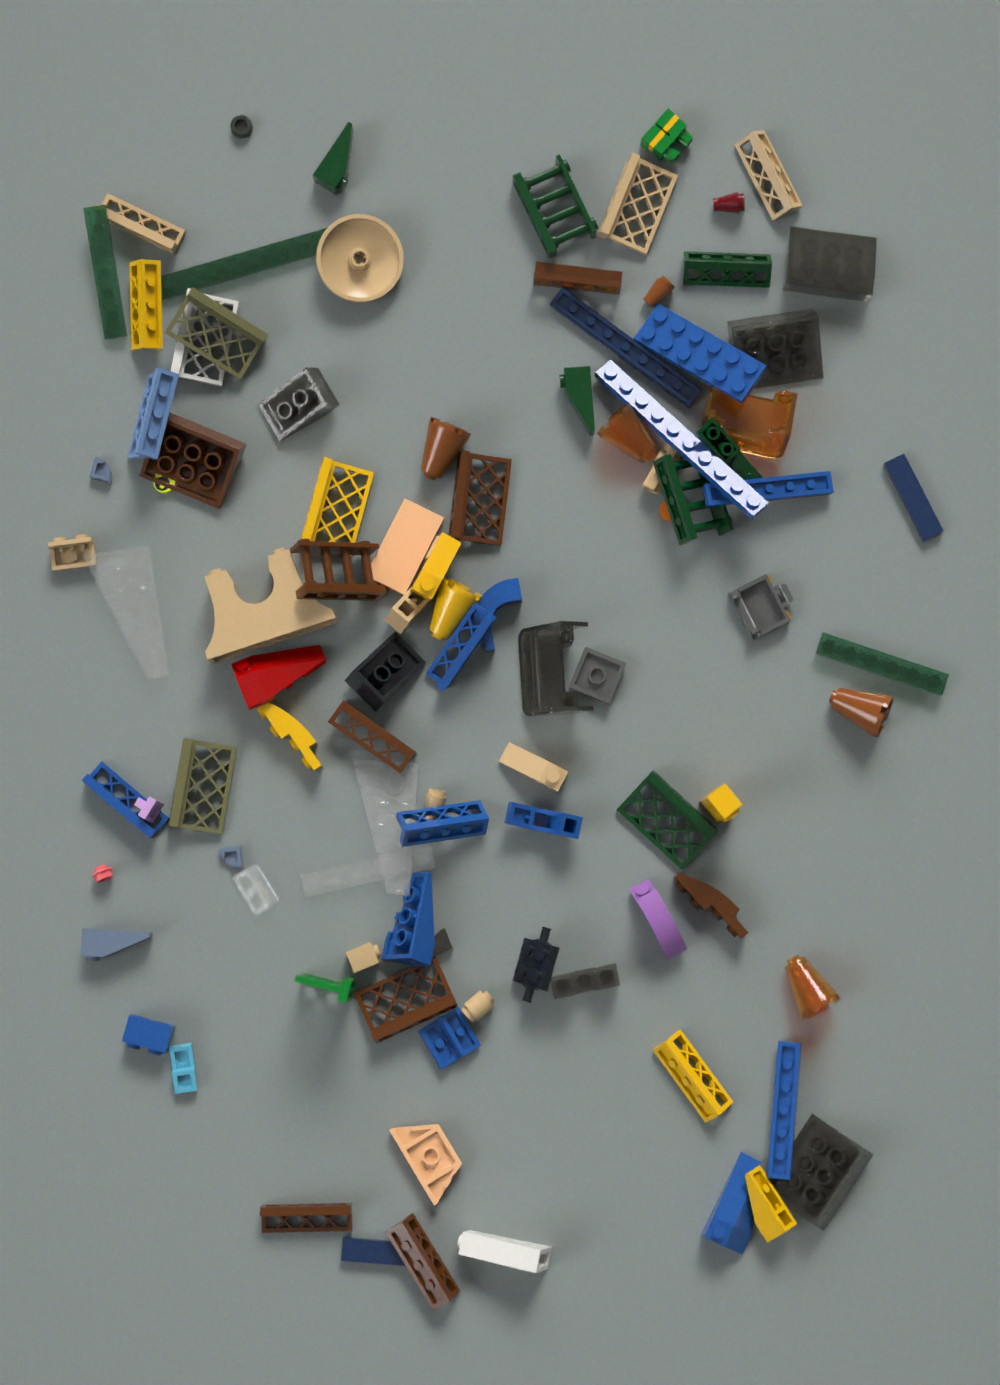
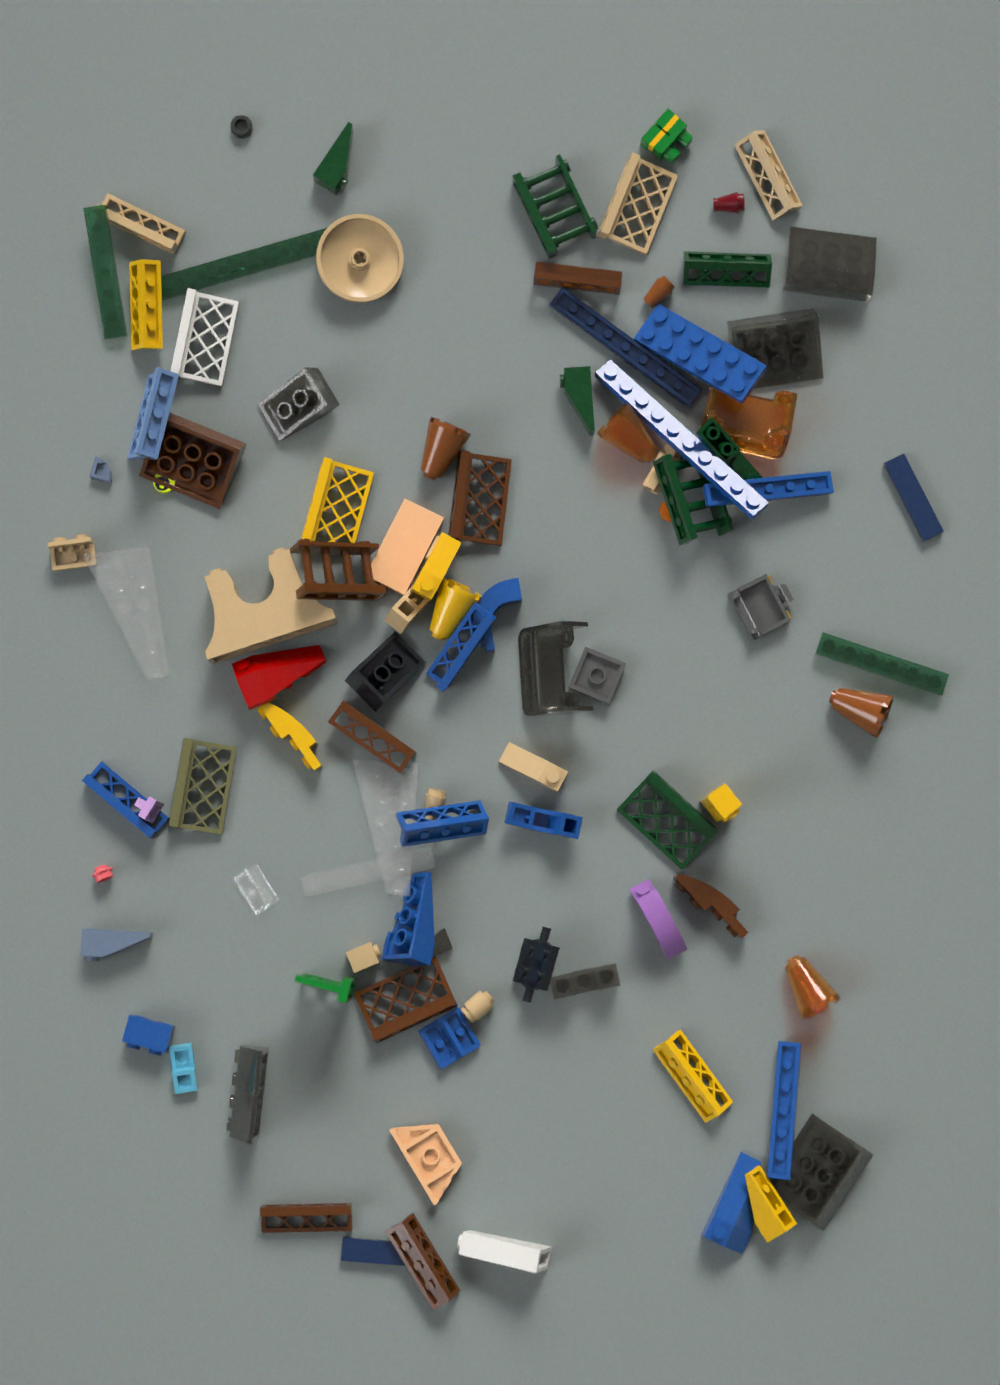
olive fence [165,287,268,380] -> none
sand blue tile [218,846,244,868] -> none
none -> clear smoke slope [227,1045,269,1144]

